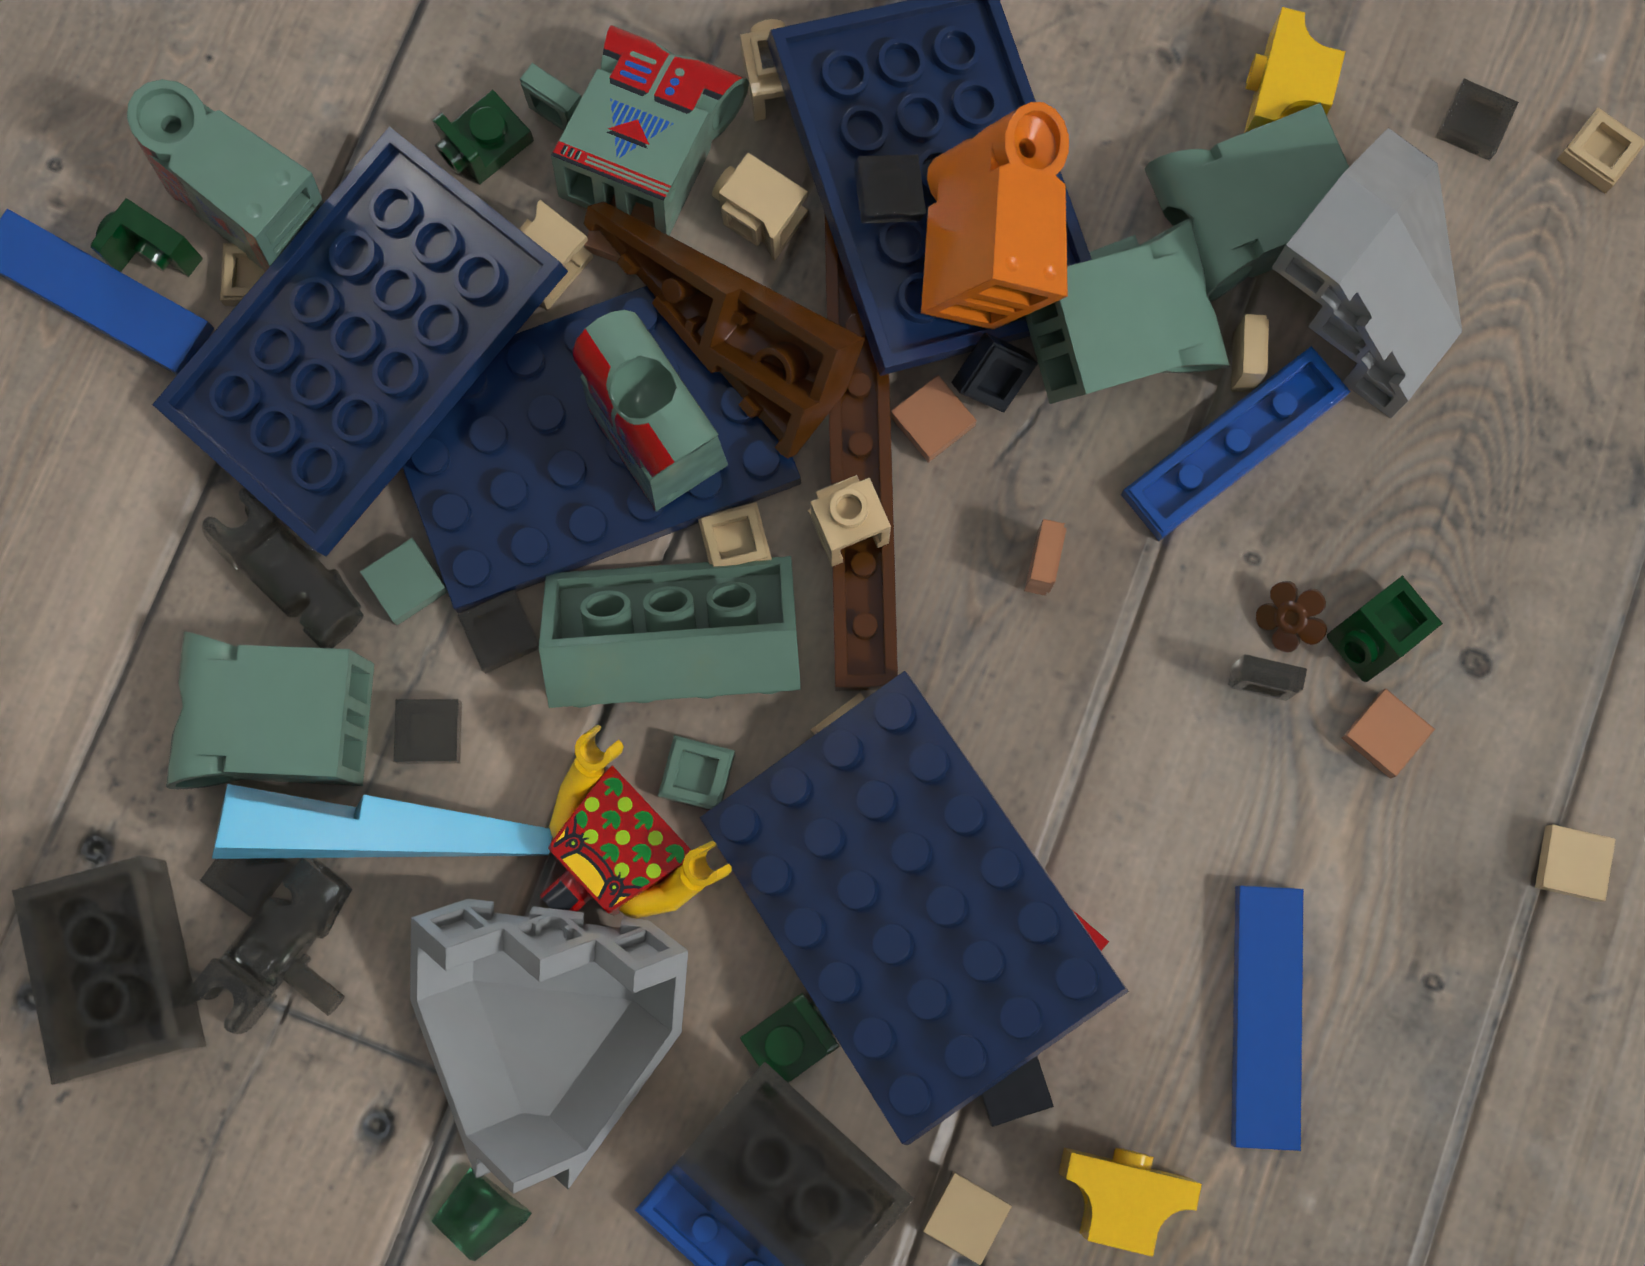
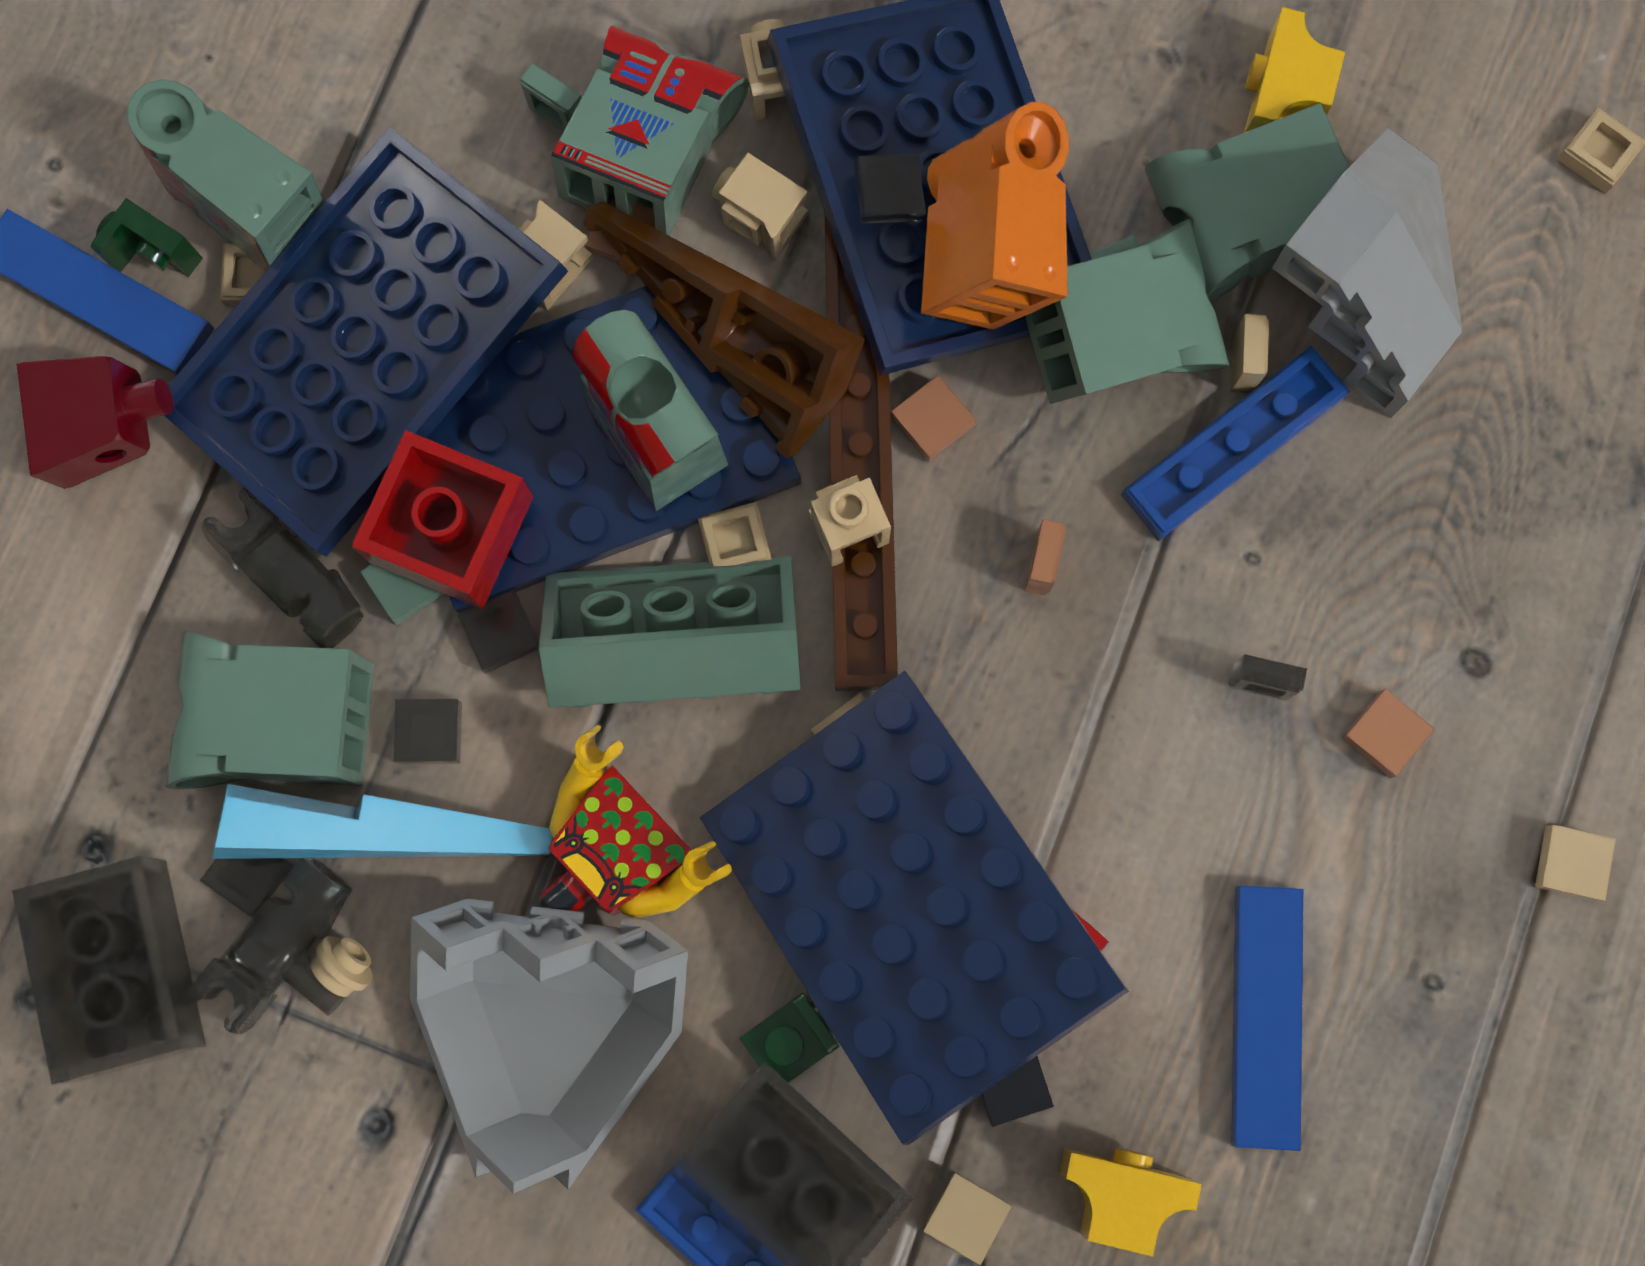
clear green slope [431,1167,532,1261] -> none
dark green bracket [432,89,534,184] -> none
sand green tile [658,735,736,810] -> none
black tile [951,332,1038,413] -> none
reddish brown plant [1256,581,1327,652] -> none
dark green bracket [1327,575,1443,682] -> none
clear smoke tile [1435,78,1519,161] -> none
none -> dark red torso [16,356,173,489]
none -> tan plate [311,936,373,997]
none -> red brick [351,430,534,609]

